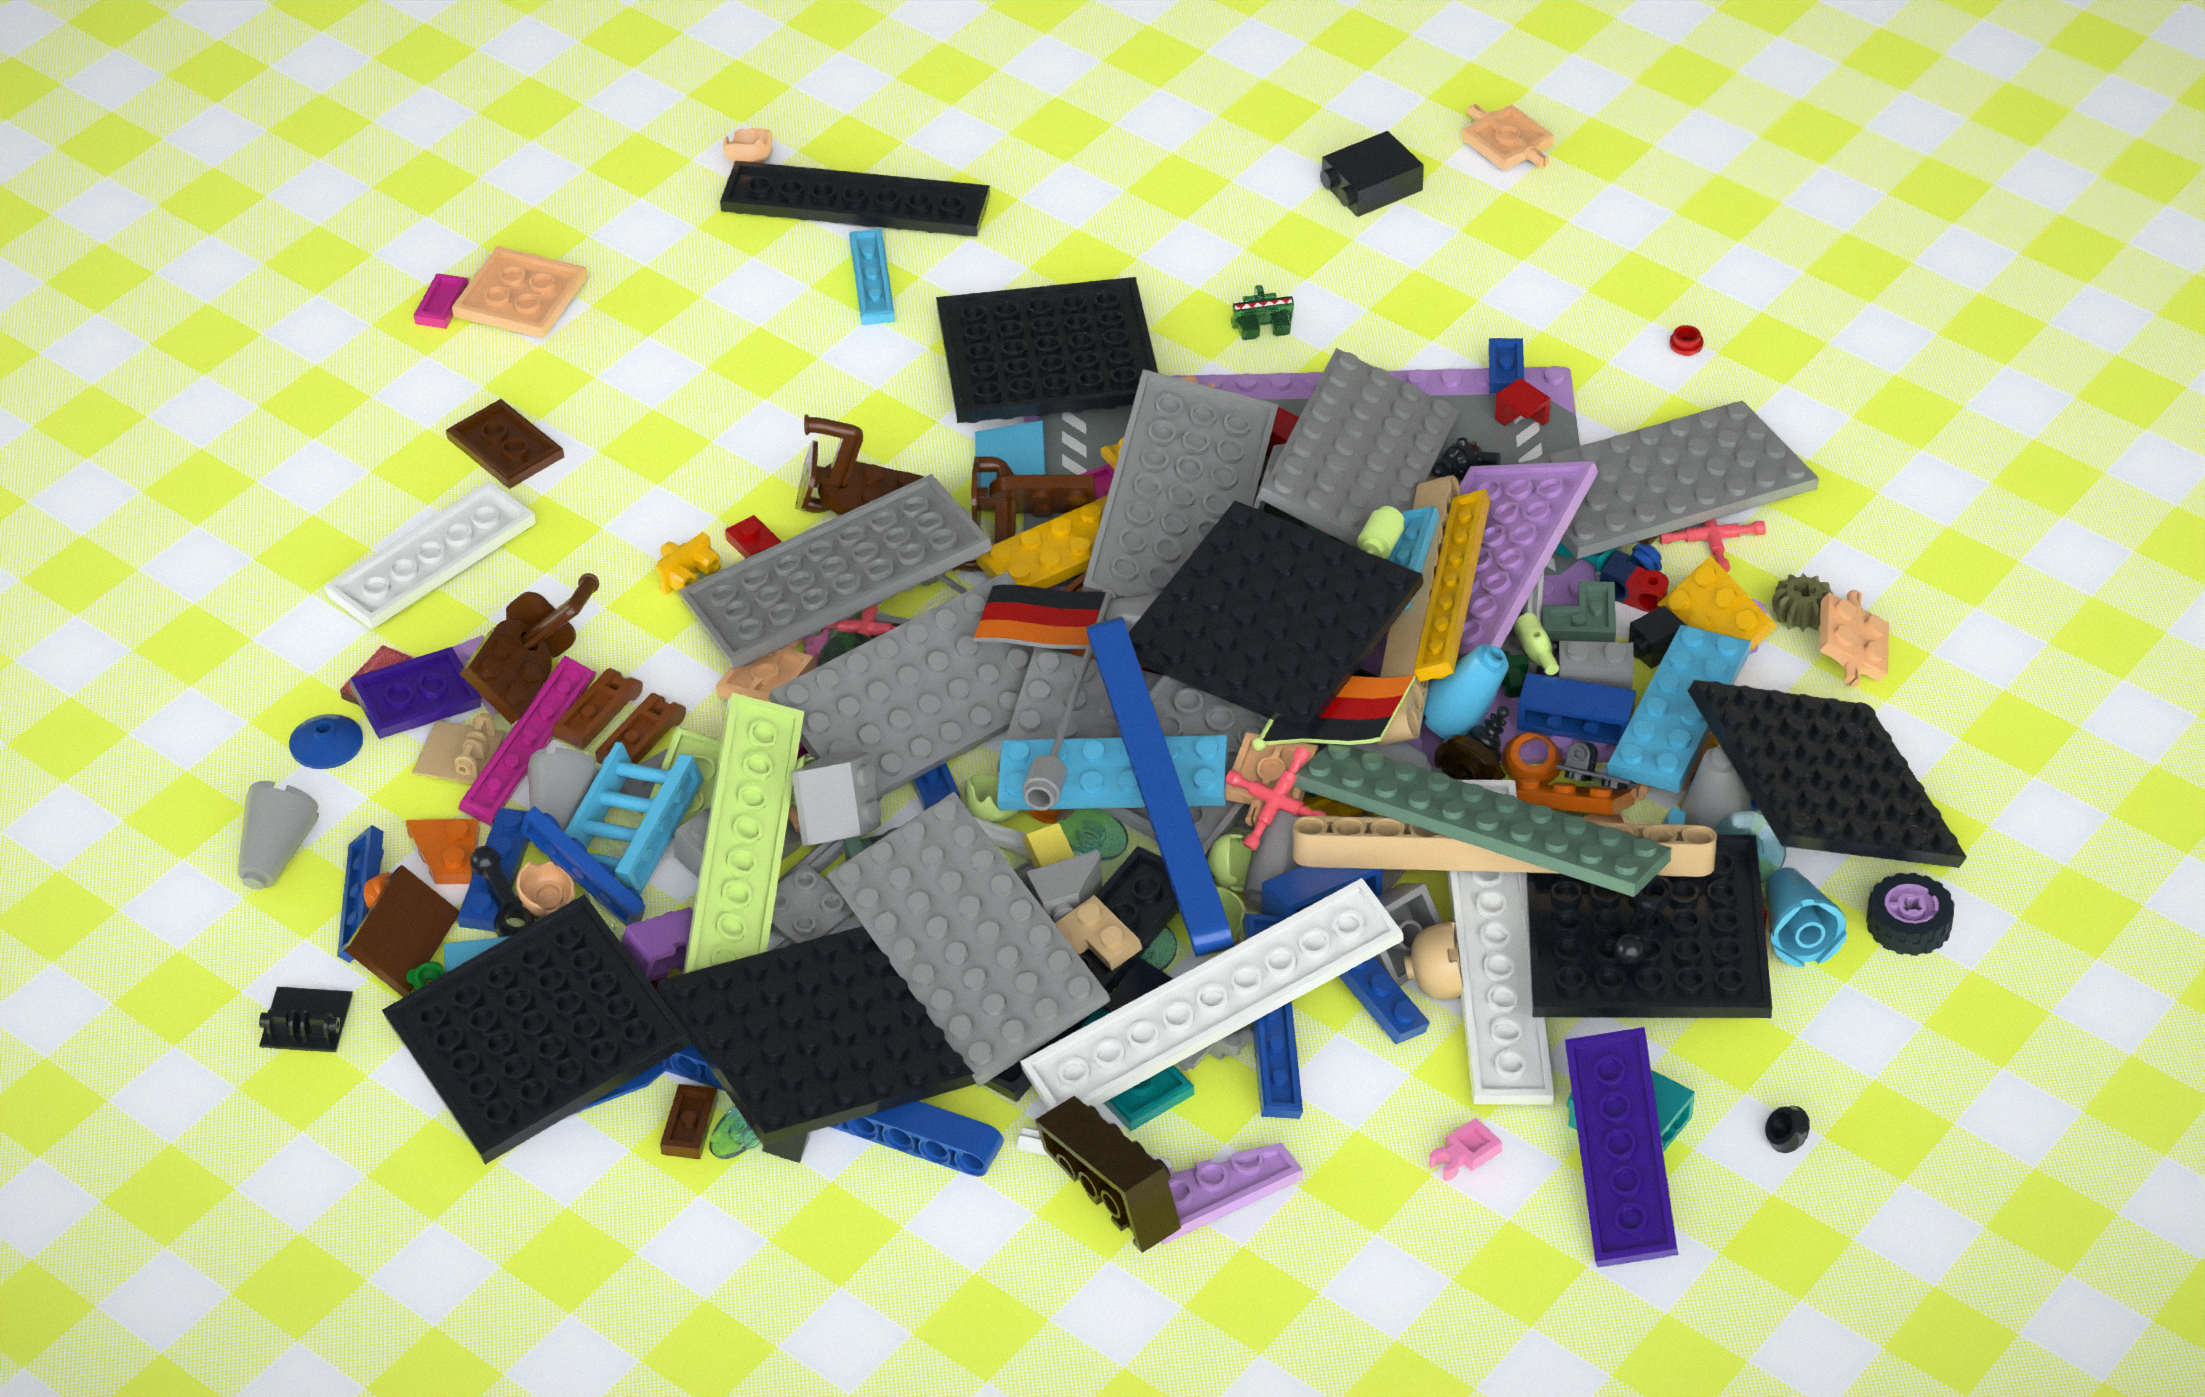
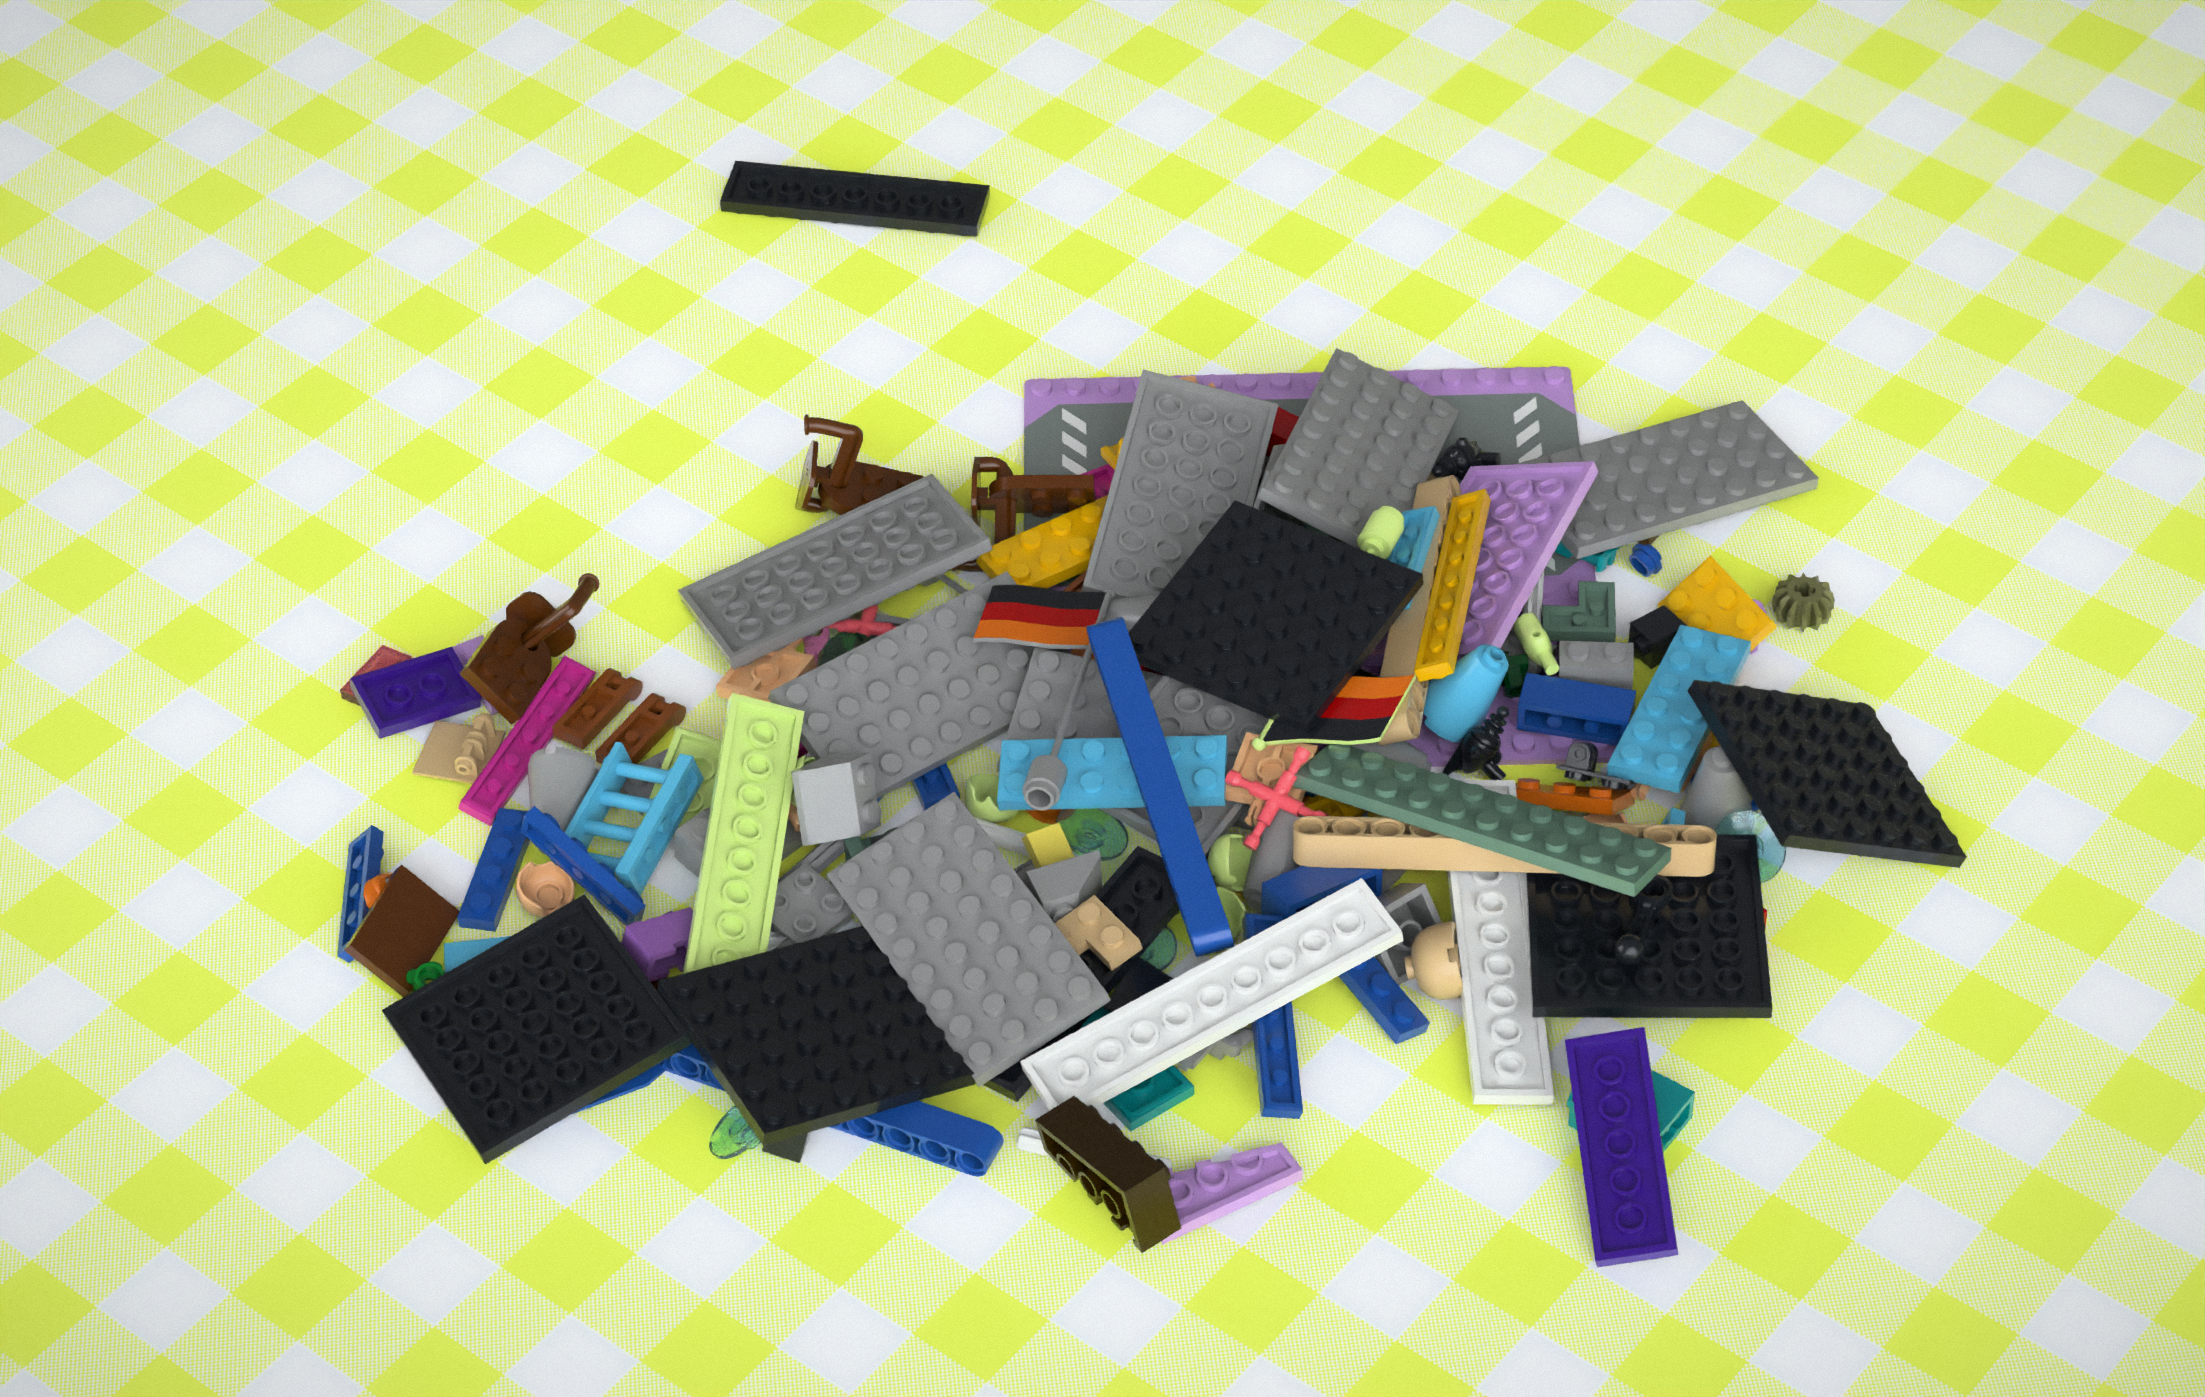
light grey cone [237,781,320,890] -> none
black hinge [259,987,353,1053] -> none
blue dish [289,714,363,769] -> none
white plate [325,481,536,630] -> none
orange wing [406,819,480,884] -> none
dark pink tile [413,273,469,329] -> none
reddish brown tile [446,399,564,489] -> none
light nougat plate [452,246,588,339] -> none
black piece [470,846,535,937] -> none
yellow hips [656,532,721,595] -> none
reddish brown plate [660,1084,719,1159] -> none
light nougat hair [723,128,772,163] -> none
red plate [725,515,782,559] -> none
medium azure tile [849,229,895,325] -> none
black plate [936,277,1158,423] -> none
medium azure tile [975,420,1047,498] -> none
clear green hips [1231,284,1294,341] -> none
black brick [1320,130,1424,217] -> none
bright pink plate [1429,1118,1502,1181] -> none
dark brown plate [1434,734,1504,780] -> none
light nougat plate [1462,103,1554,171] -> none
blue plate [1488,338,1524,394] -> none
red panel [1495,378,1551,426] -> none
orange piece [1502,732,1562,784] -> none
leg [1600,550,1669,613] -> none
coral piece [1659,519,1766,572] -> none
red plate [1669,325,1704,356] -> none
black hat [1765,1105,1810,1154] -> none
medium azure cone [1766,867,1847,967] -> none
light nougat plate [1819,590,1889,687] -> none
black wheel [1866,872,1955,956] -> none

